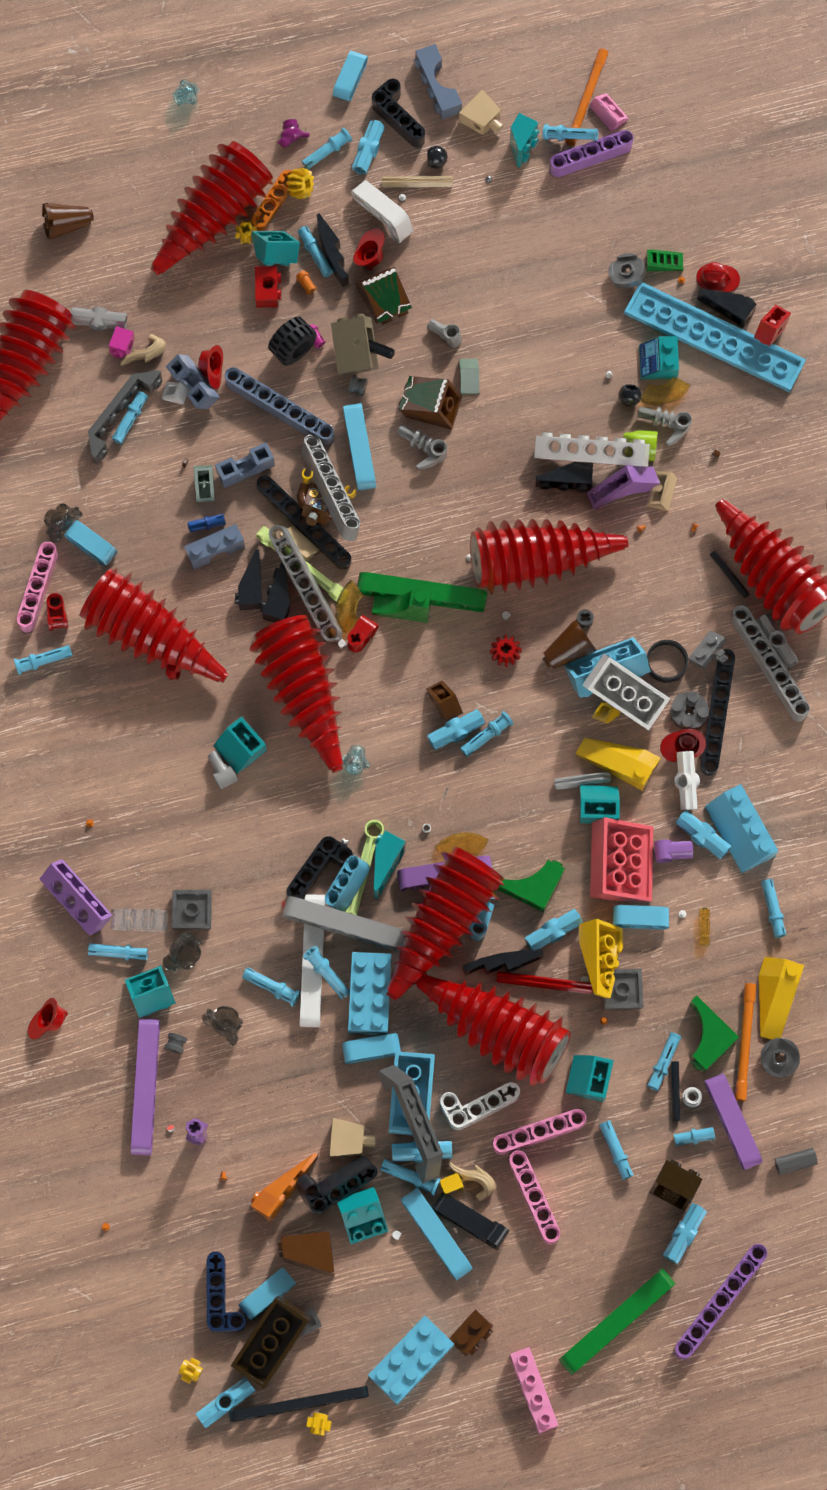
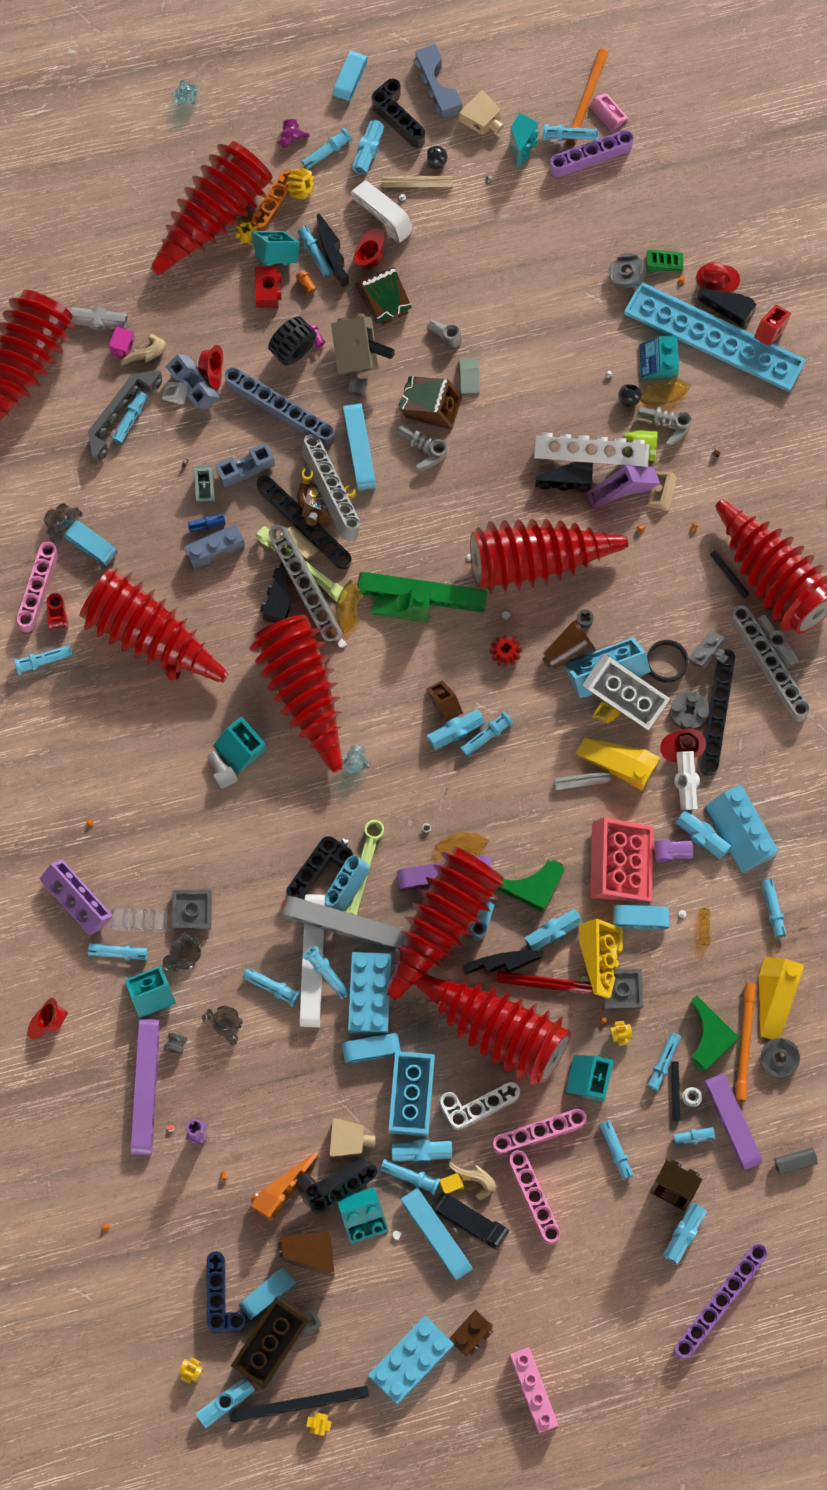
reddish brown cone [42,203,94,239] -> none
black slope [235,550,262,610] -> none
red piece [347,615,379,653] -> none
teal slope [374,830,406,900] -> none
dark grey slope [377,1065,443,1184] -> none
green beam [558,1268,676,1376] -> none
teal slope [579,785,620,824] -> none
none -> yellow gear [610,1020,633,1046]

